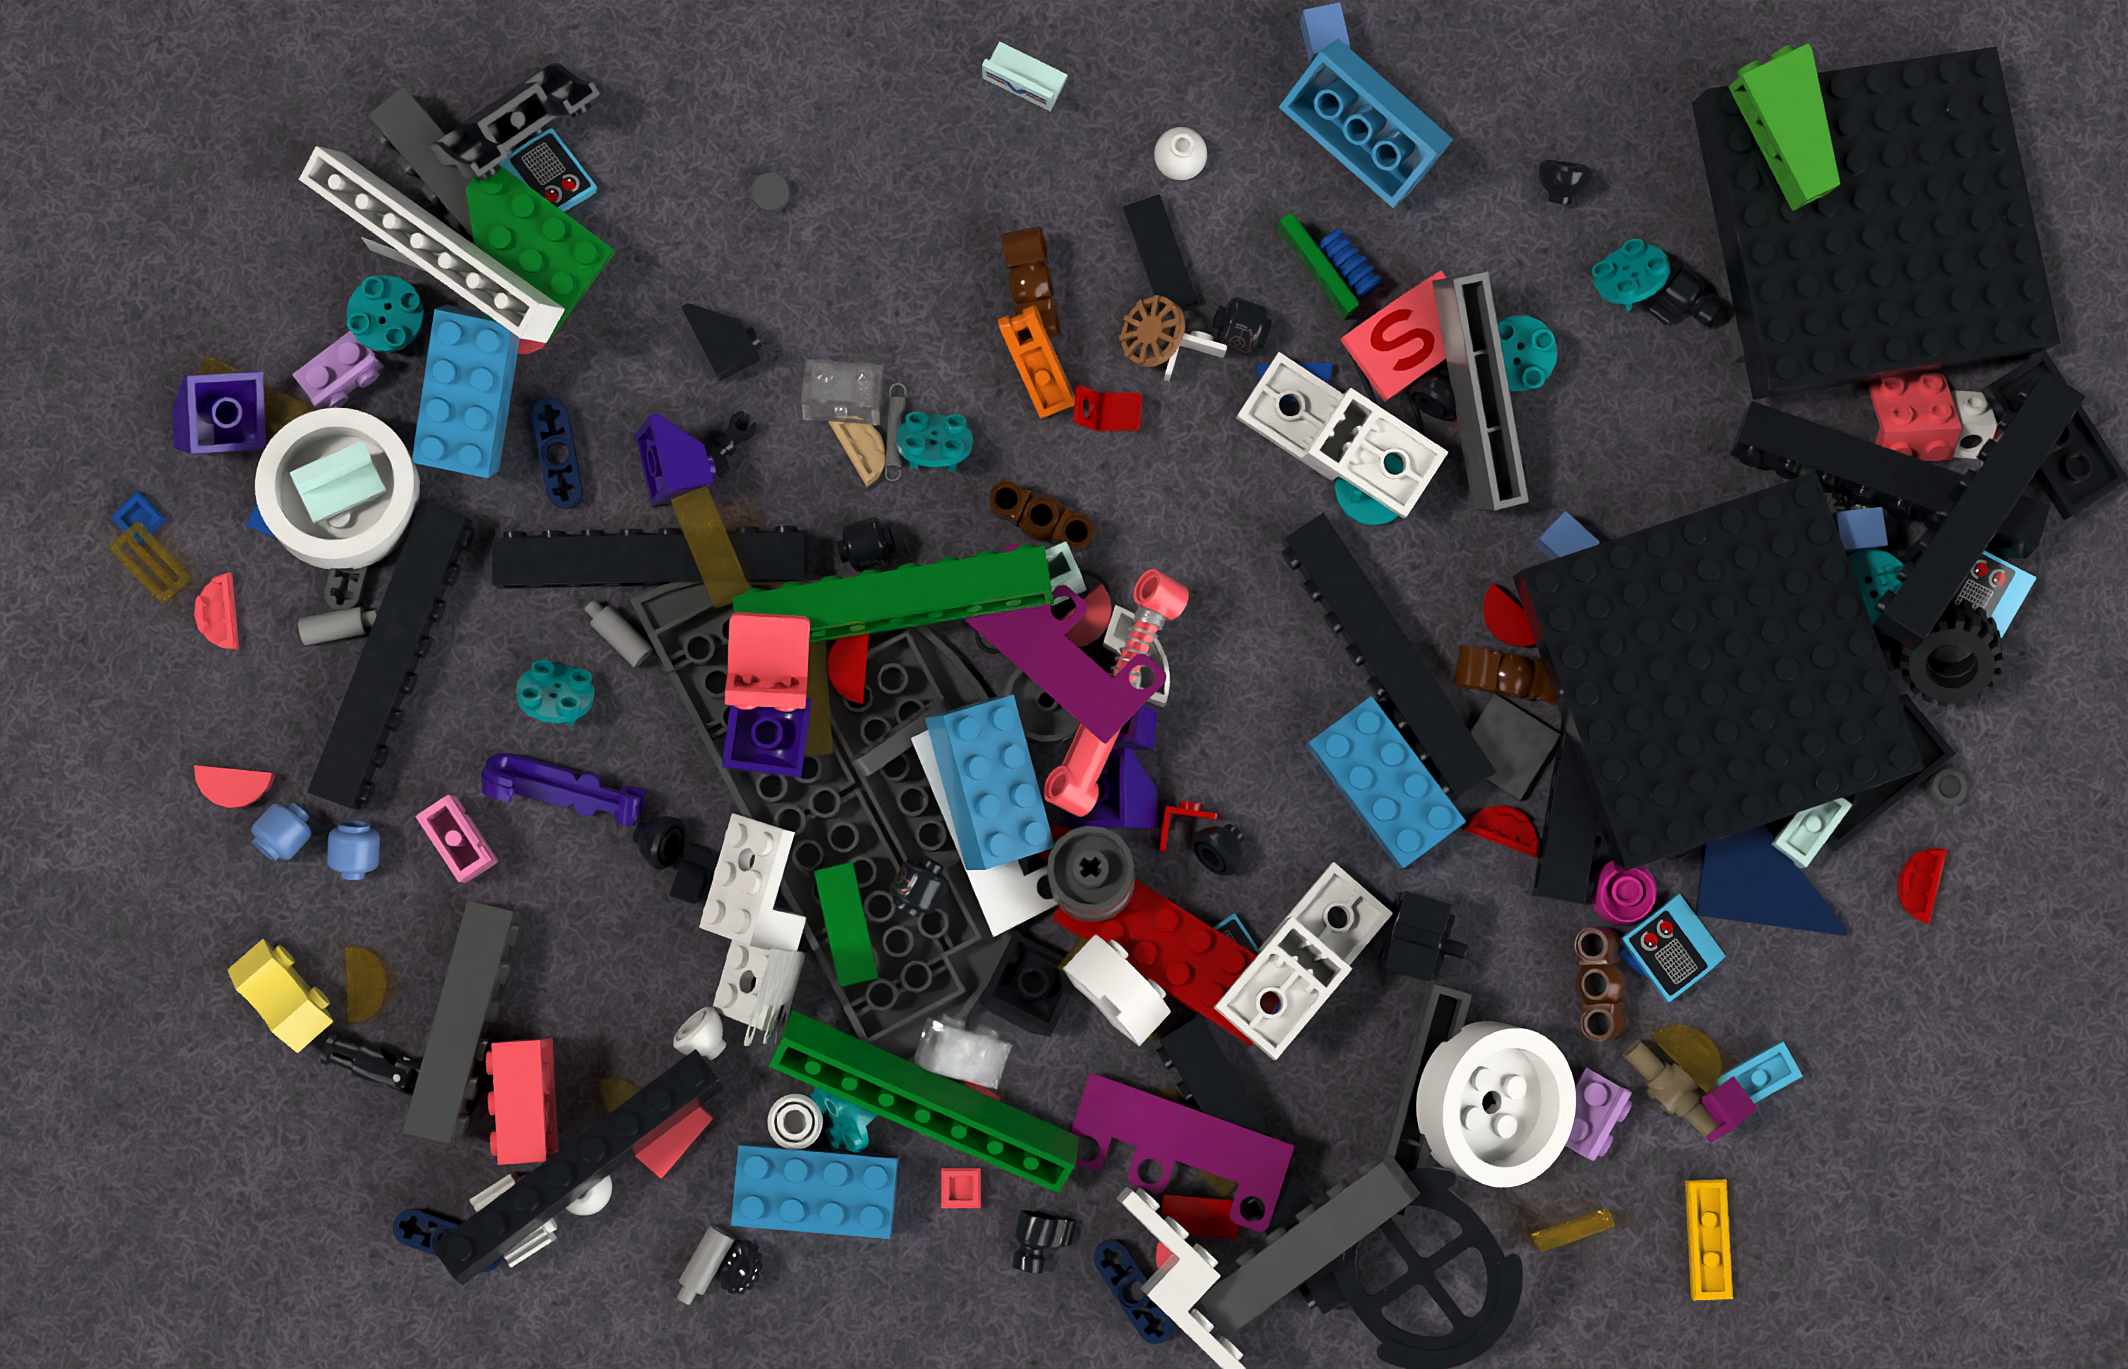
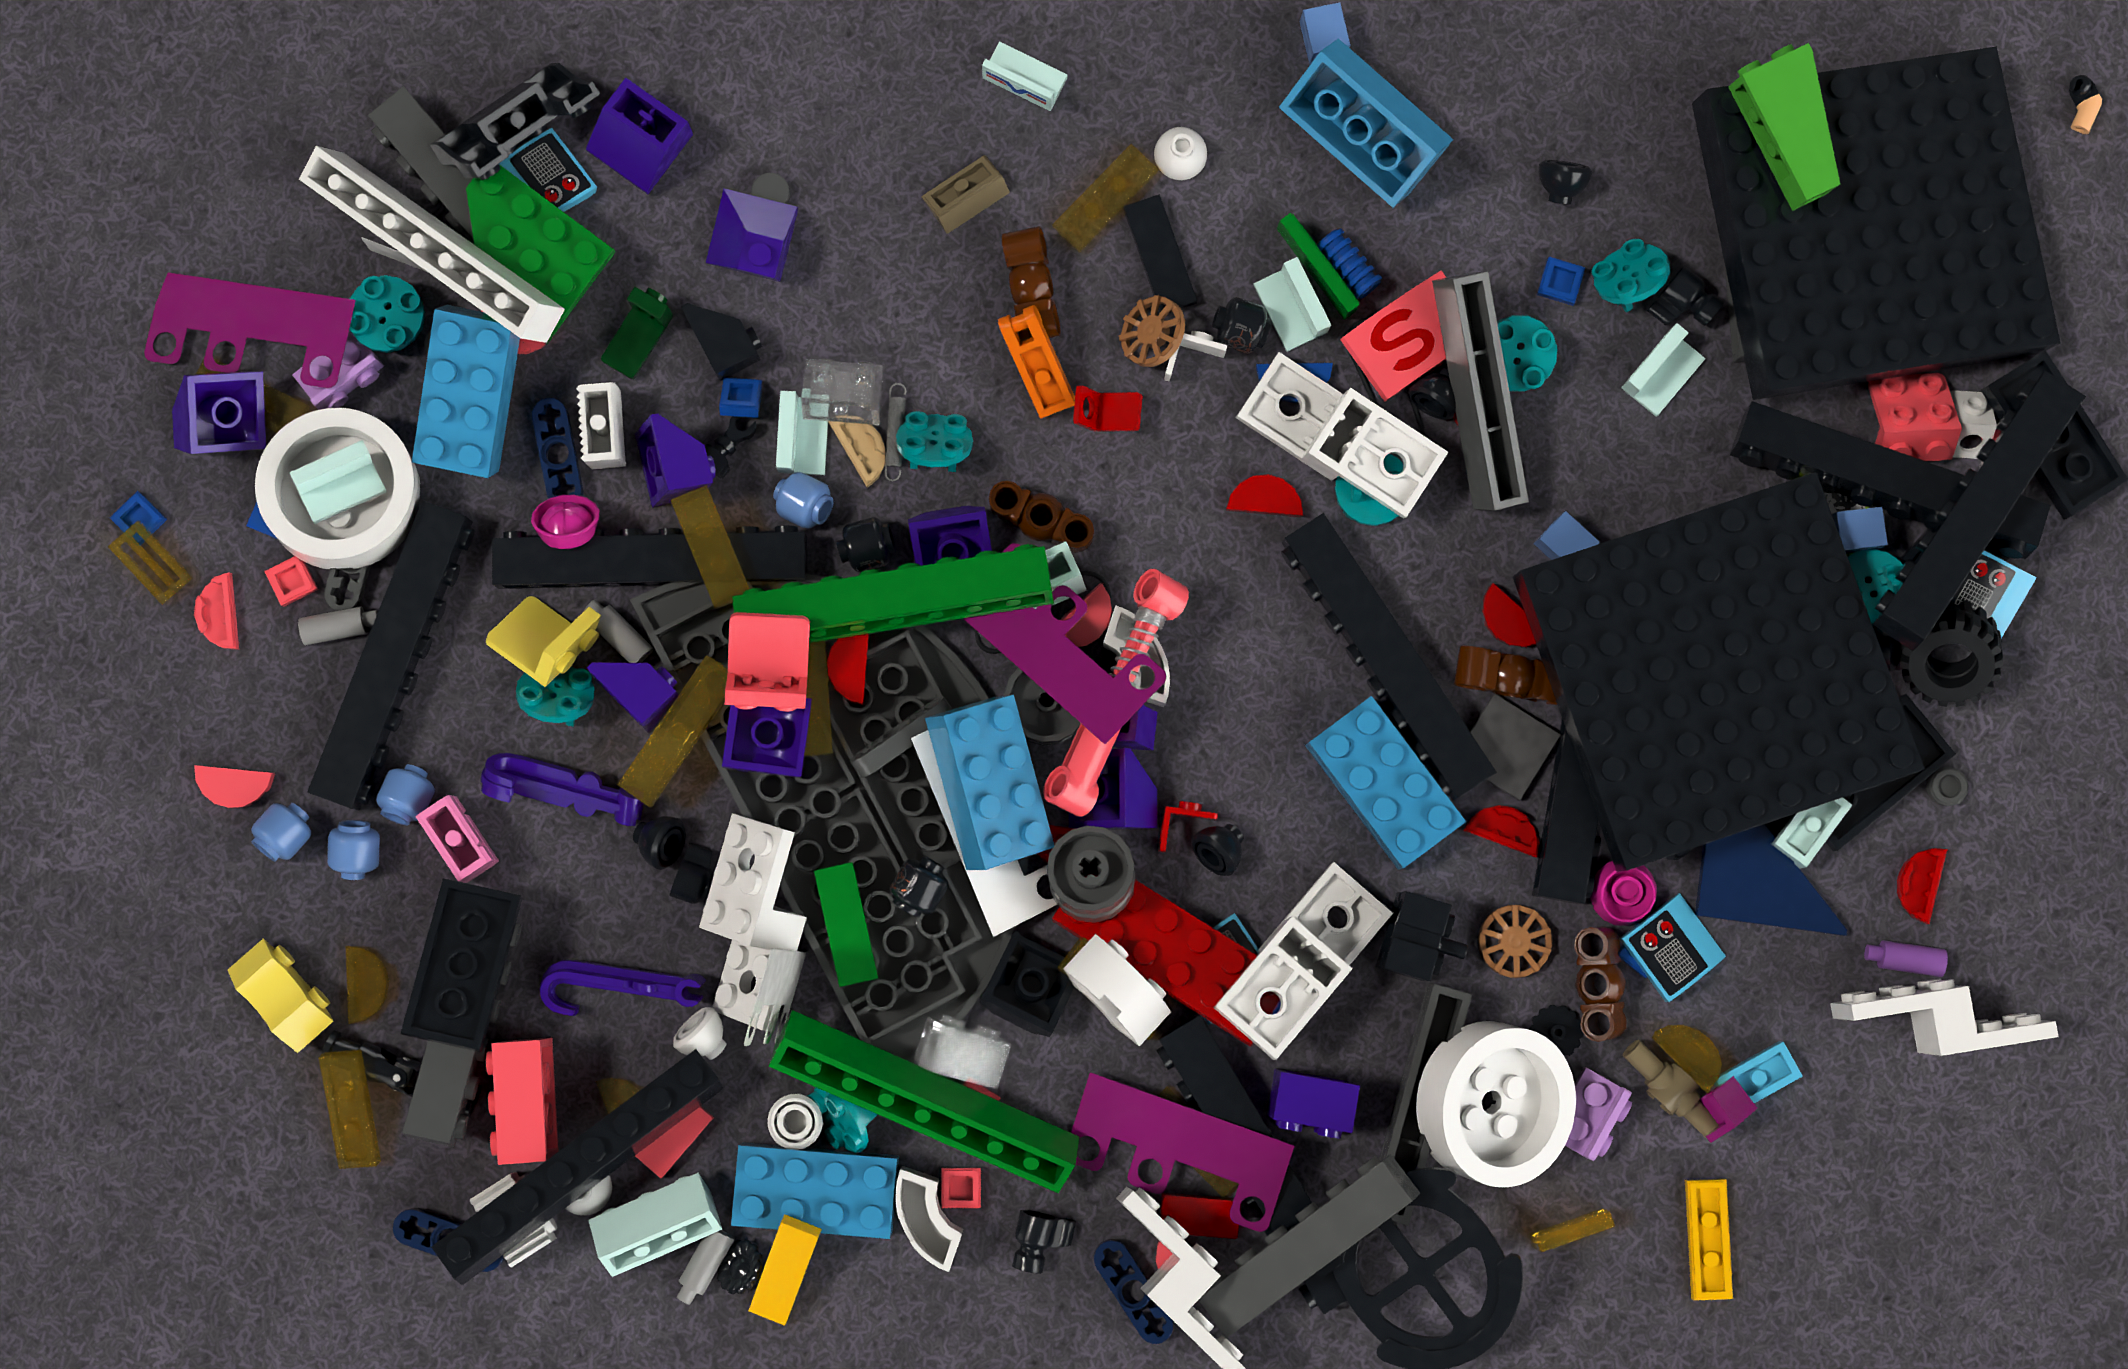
none -> magenta piece [144,272,356,388]
none -> coral tile [264,556,319,607]
none -> clear yellow tile [318,1050,381,1169]
none -> medium blue head [376,764,435,826]
none -> black plate [401,878,523,1052]
none -> light yellow bracket [486,596,601,687]
none -> dark pink hat [531,495,600,549]
none -> dark purple piece [540,960,706,1016]
none -> white brick [576,382,626,469]
none -> dark purple slope [586,77,693,195]
none -> dark purple slope [587,662,679,733]
none -> light aqua brick [588,1173,722,1277]
none -> dark green bracket [601,287,673,379]
none -> clear yellow tile [617,655,728,807]
none -> dark purple slope [706,188,798,282]
none -> blue tile [719,377,762,418]
none -> yellow tile [748,1214,822,1326]
none -> medium blue head [773,472,833,529]
none -> light aqua panel [776,391,829,475]
none -> white brick [896,1166,963,1272]
none -> dark purple slope [908,506,992,566]
none -> dark tan slope [921,155,1010,234]
none -> clear yellow tile [1052,144,1159,253]
none -> red tile [1226,474,1303,518]
none -> light aqua panel [1253,257,1331,352]
none -> dark purple brick [1267,1068,1360,1139]
none -> medium nougat wheel [1478,905,1552,978]
none -> black piece [1529,1005,1584,1056]
none -> blue tile [1536,257,1585,306]
none -> light aqua panel [1621,323,1706,417]
none -> white bracket [1830,979,2058,1056]
none -> medium lavender cylinder [1864,940,1948,977]
none -> arm [2069,75,2102,134]

